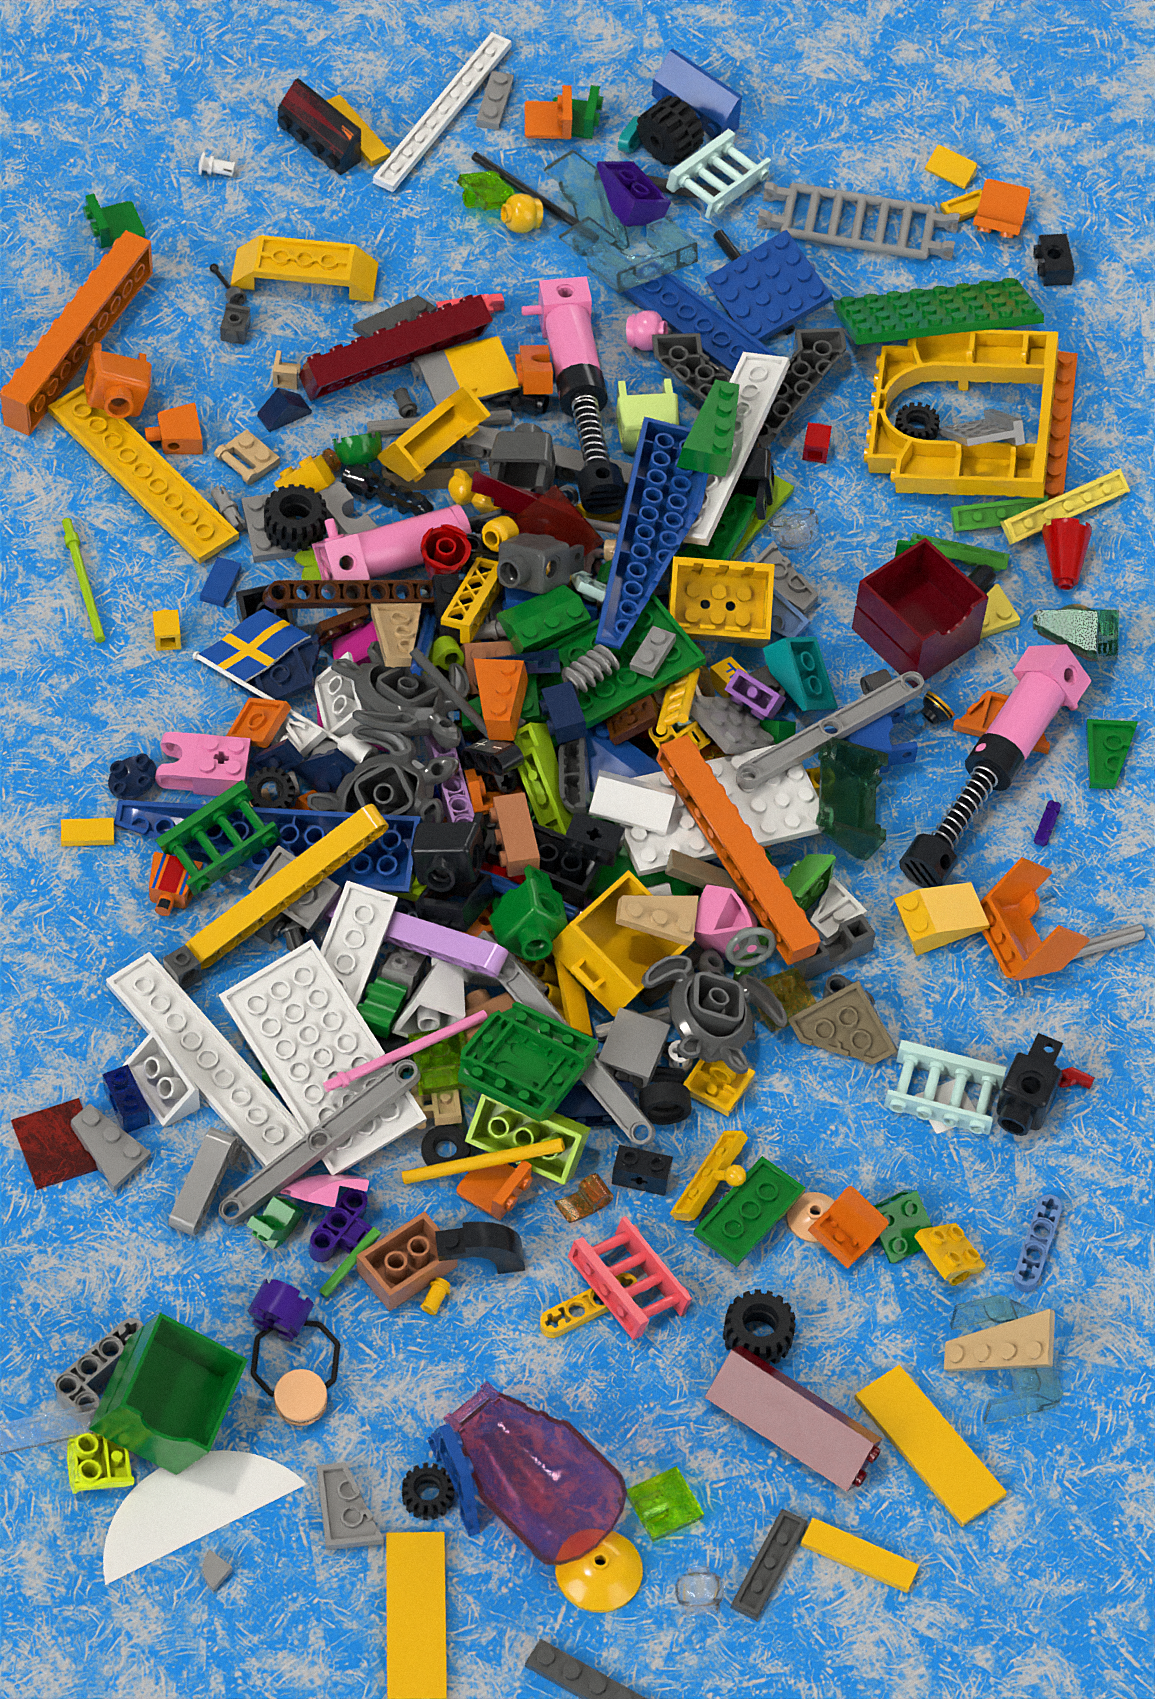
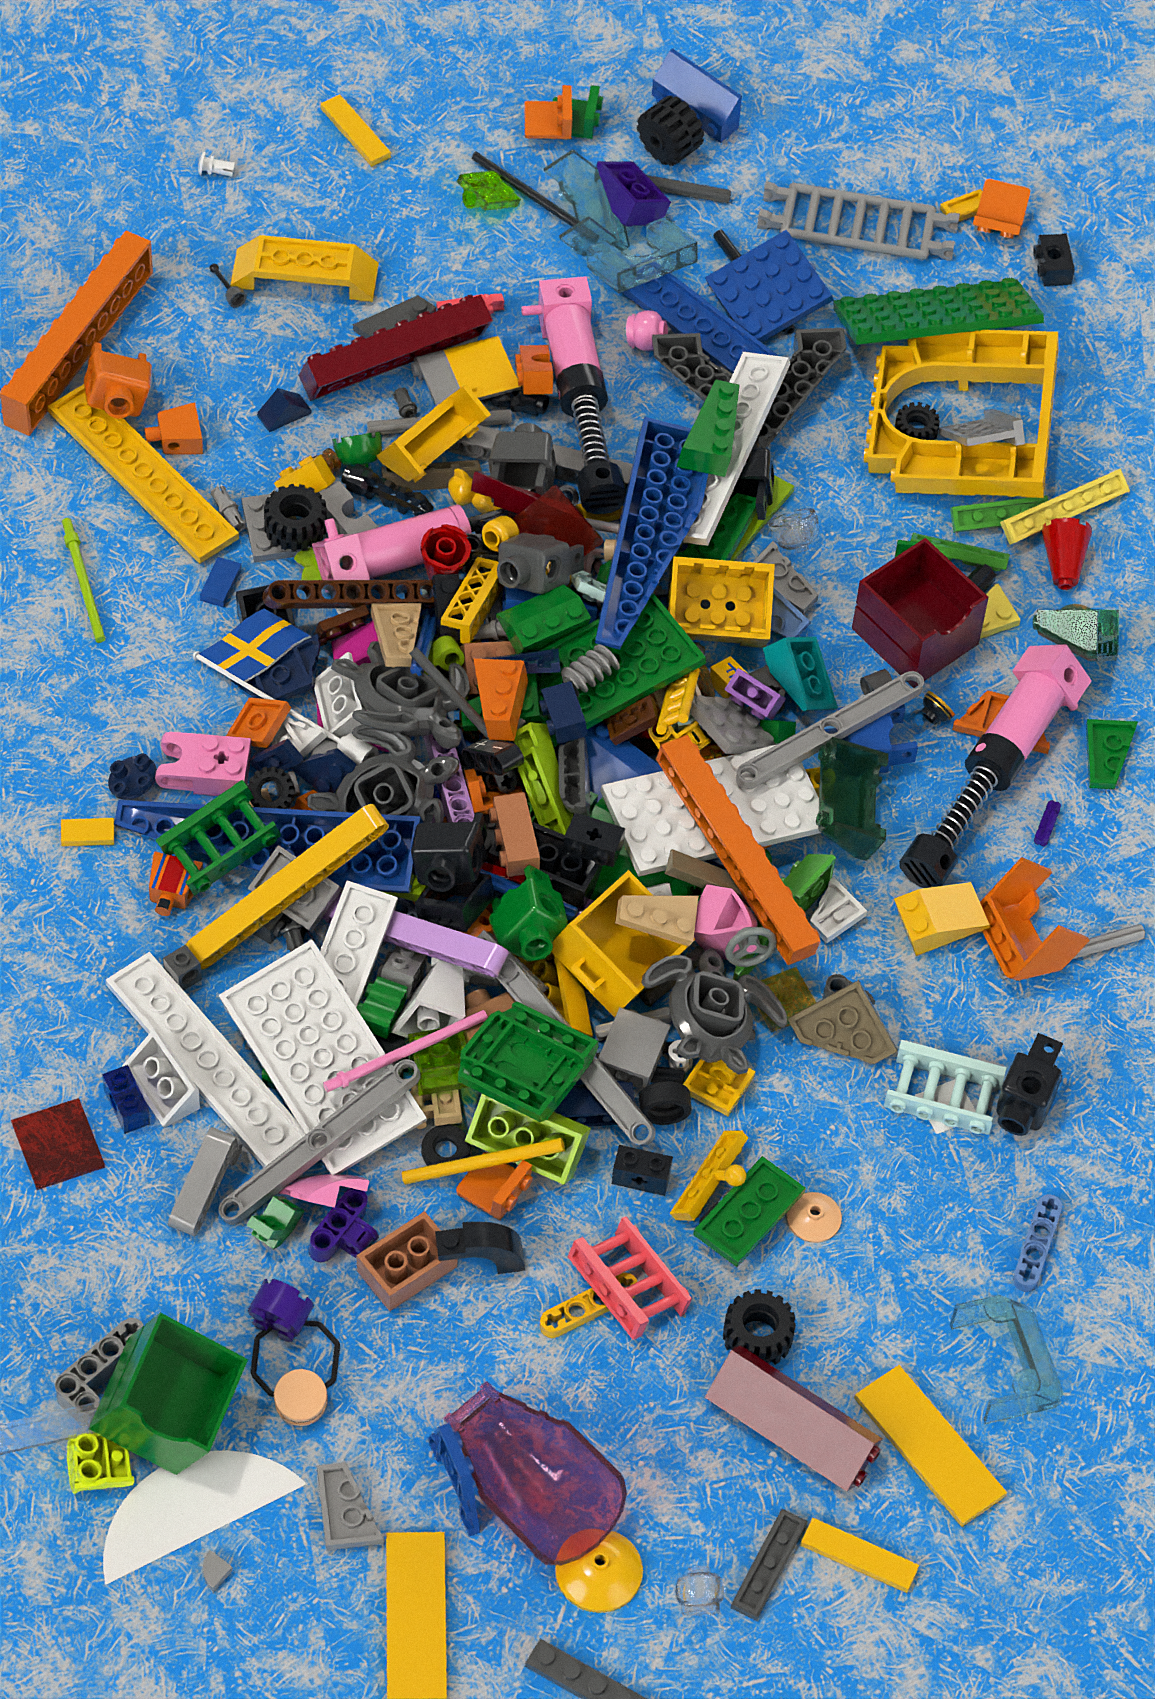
light grey wing [70,1103,151,1192] -> none
green bracket [83,193,146,249] -> none
yellow brick [153,609,181,651] -> none
tan plate [214,429,280,485] -> none
dark grey brick [220,303,251,344] -> none
tan panel [273,350,301,390] -> none
black slope [277,78,361,176] -> none
bright green bar [319,1226,382,1298] -> none
white plate [373,32,511,192] -> none
black tyre [402,1463,454,1520] -> none
yellow pin [420,1277,451,1315] -> none
light grey plate [476,71,514,131] -> none
yellow piece [501,193,543,233] -> none
clear orange panel [555,1173,614,1223] -> none
white slope [588,770,676,835] -> none
yellowish green piece [616,378,679,452] -> none
teal beam [618,116,641,154] -> none
clear neon green plate [625,1466,704,1542] -> none
light grey plate [629,626,676,678] -> none
light aqua fence [666,129,771,219] -> none
dark grey arch [793,914,876,981] -> none
red brick [802,422,832,464] -> none
orange bracket [808,1186,889,1269] -> none
green bracket [873,1190,933,1263] -> none
yellow plate [914,1223,986,1286] -> none
yellow slope [924,145,978,189] -> none
tan wing [944,1309,1055,1372] -> none
orange plate [1044,351,1078,500] -> none
red arm [1059,1067,1095,1089] -> none

